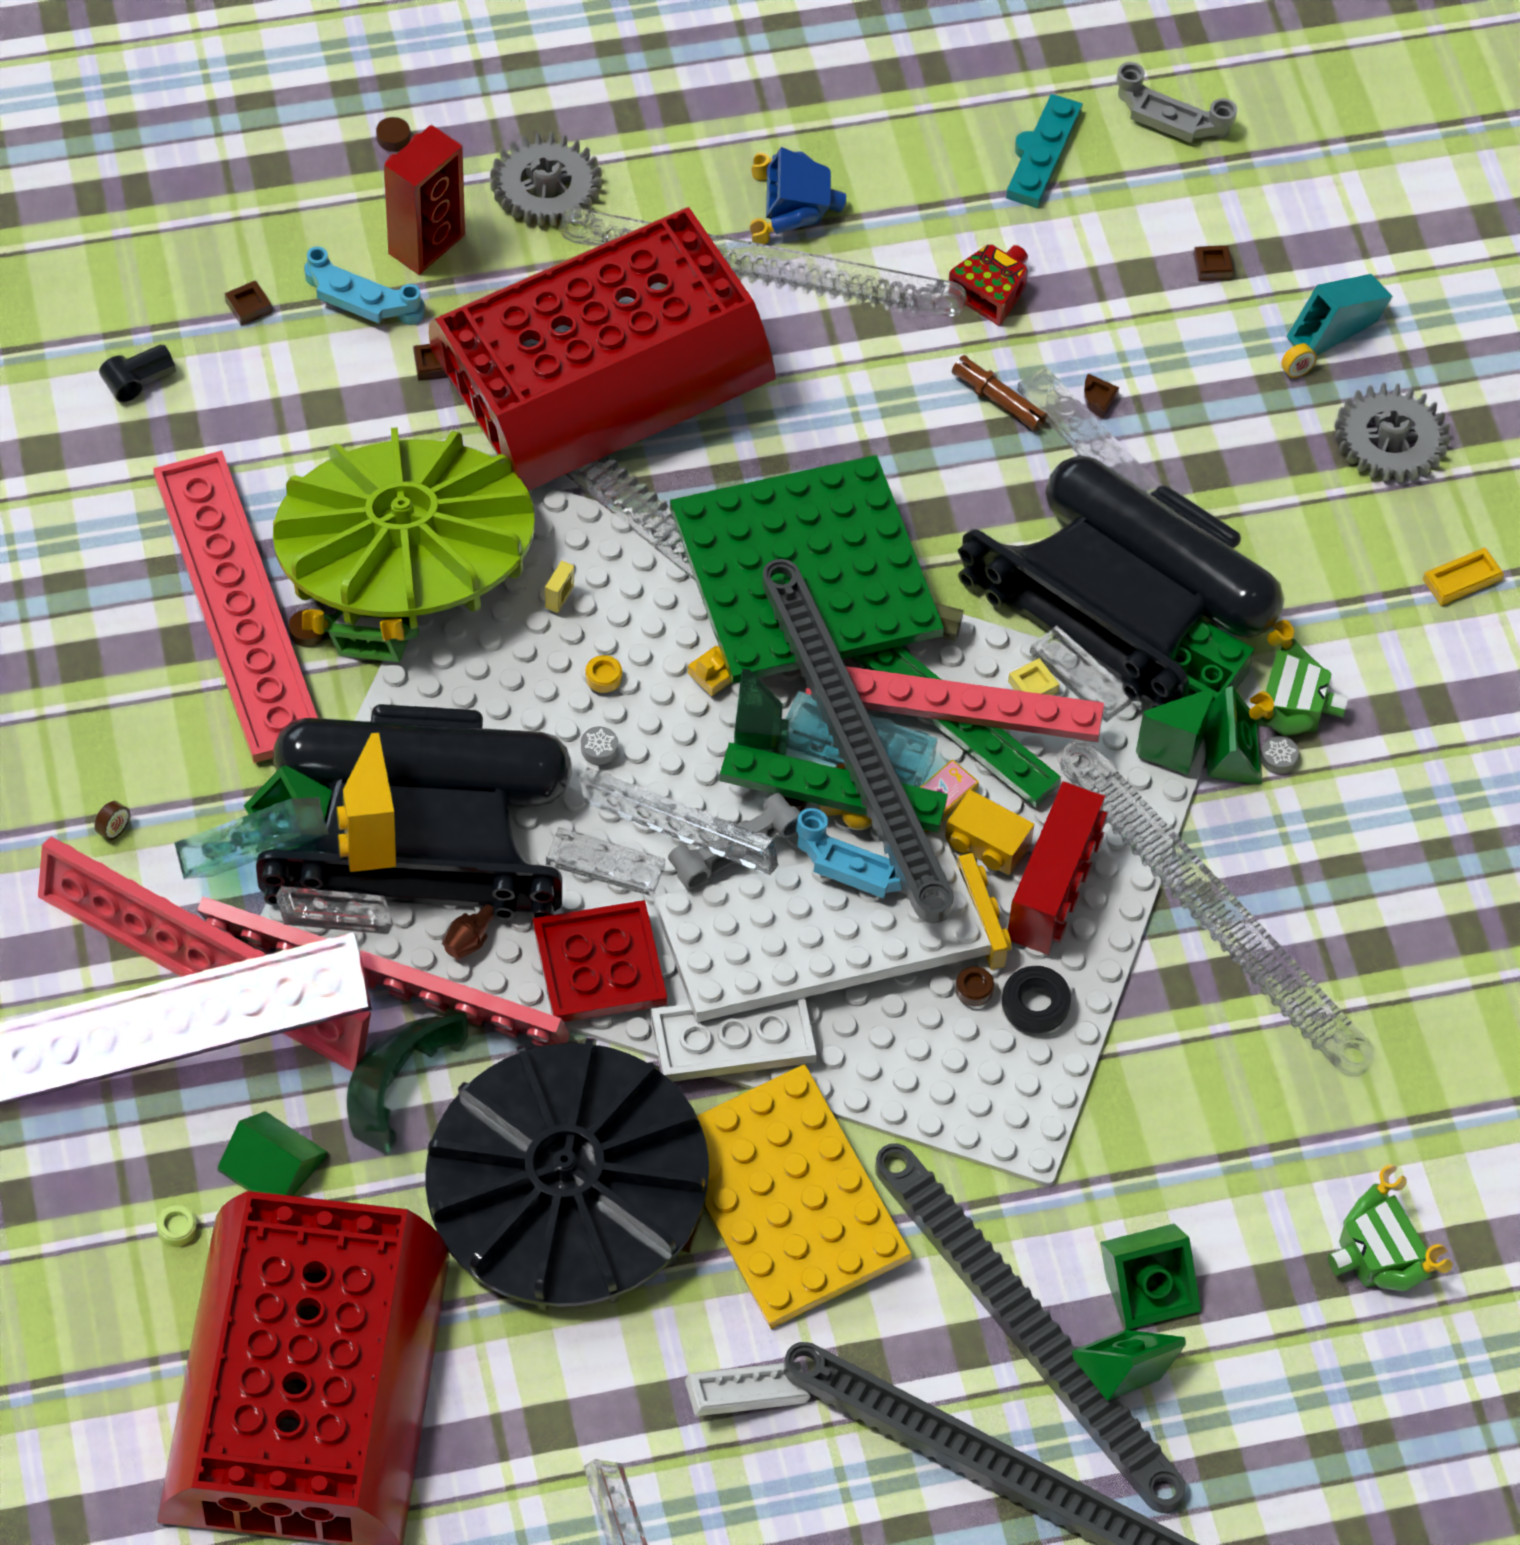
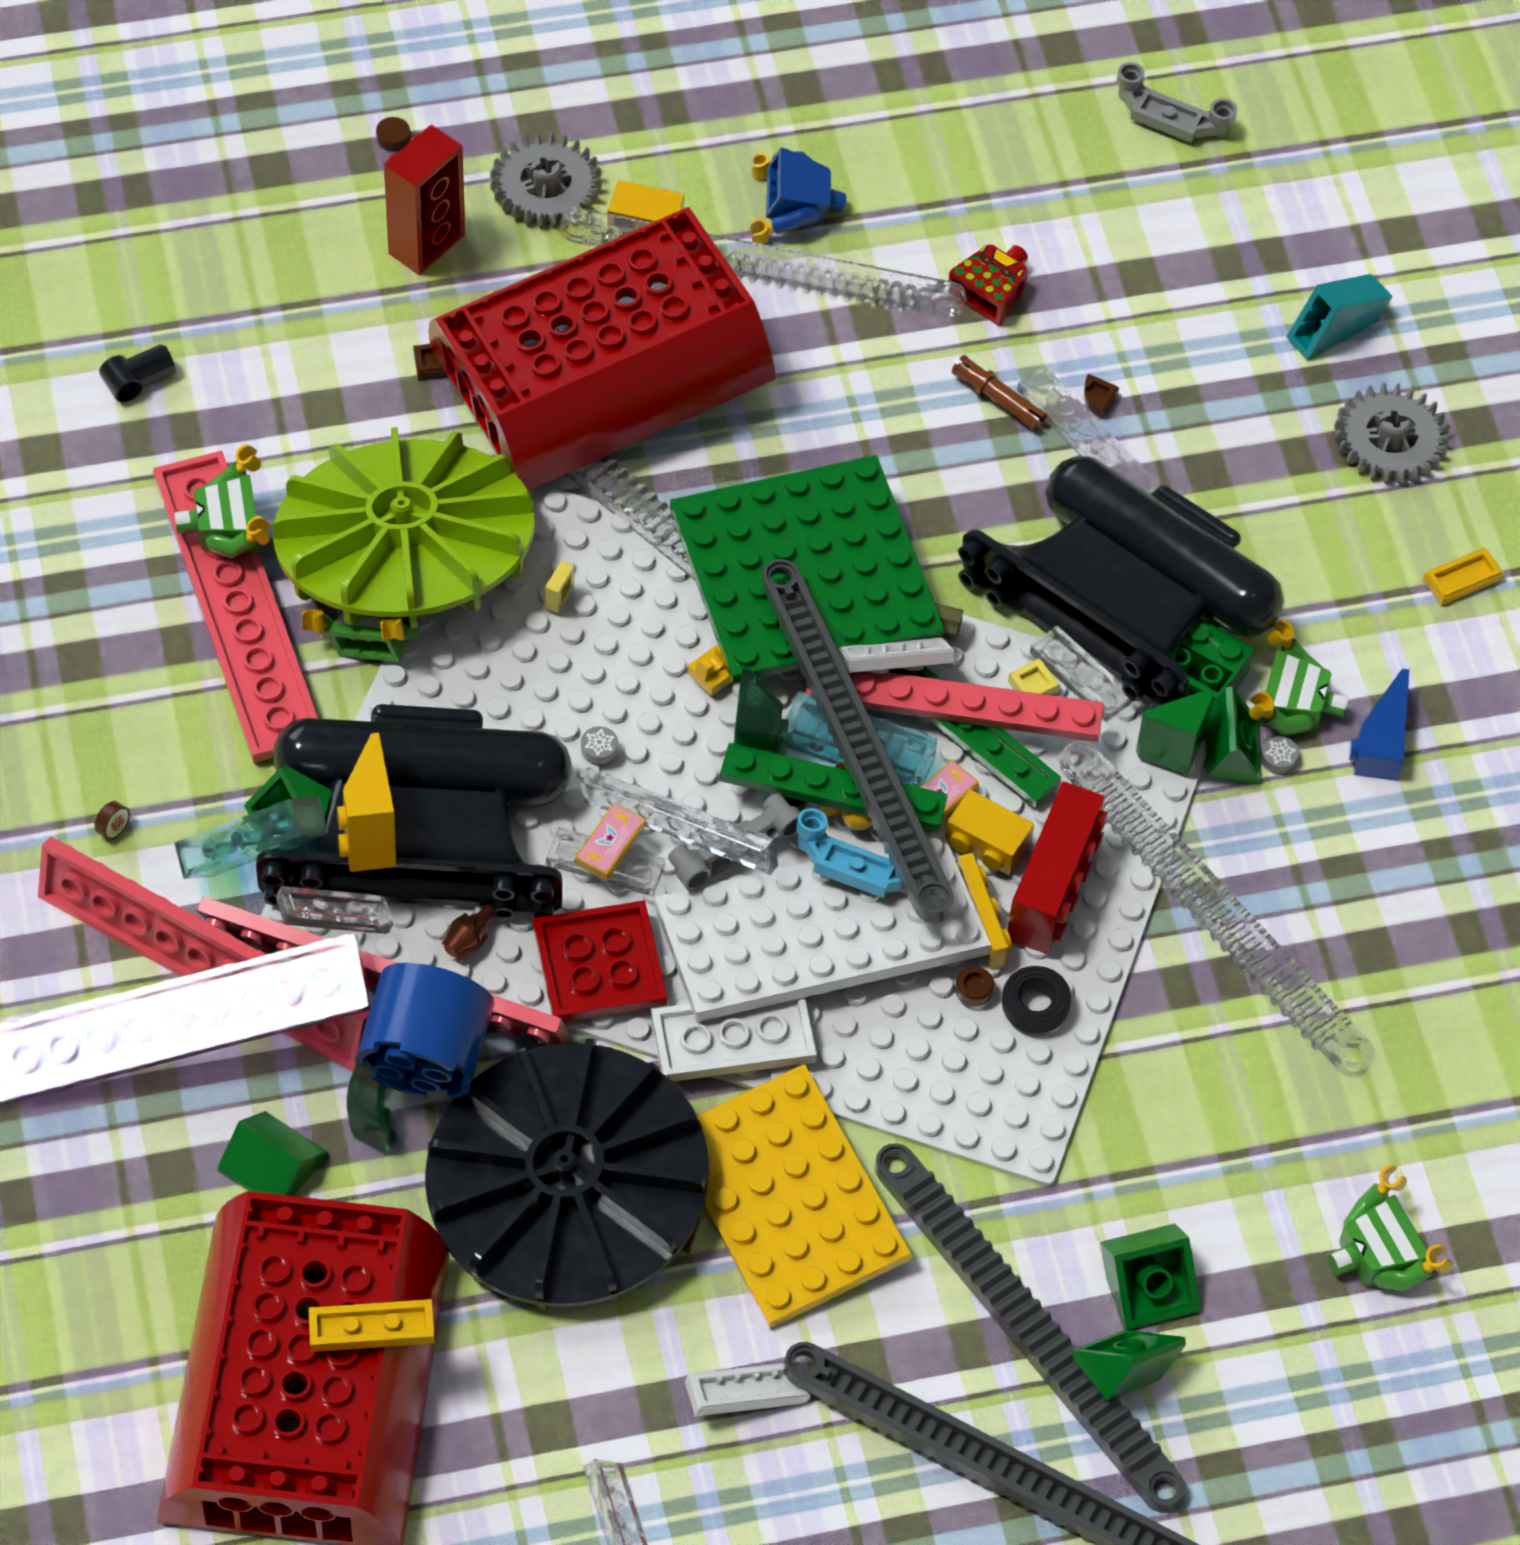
yellowish green tile [156,1205,197,1247] -> none
reddish brown tile [225,280,272,326] -> none
reddish brown tile [289,609,326,647] -> none
medium azure plate [304,246,425,325] -> none
yellow tile [585,655,622,693] -> none
teal hinge [1006,93,1083,209] -> none
reddish brown tile [1193,245,1234,281] -> none
tile [1281,343,1317,378] -> none
none -> torso [174,444,271,558]
none -> yellow plate [308,1299,435,1352]
none -> blue brick [355,963,494,1099]
none -> tile [574,803,646,881]
none -> yellow brick [607,180,685,236]
none -> white plate [838,637,955,674]
none -> blue slope [1349,668,1409,781]

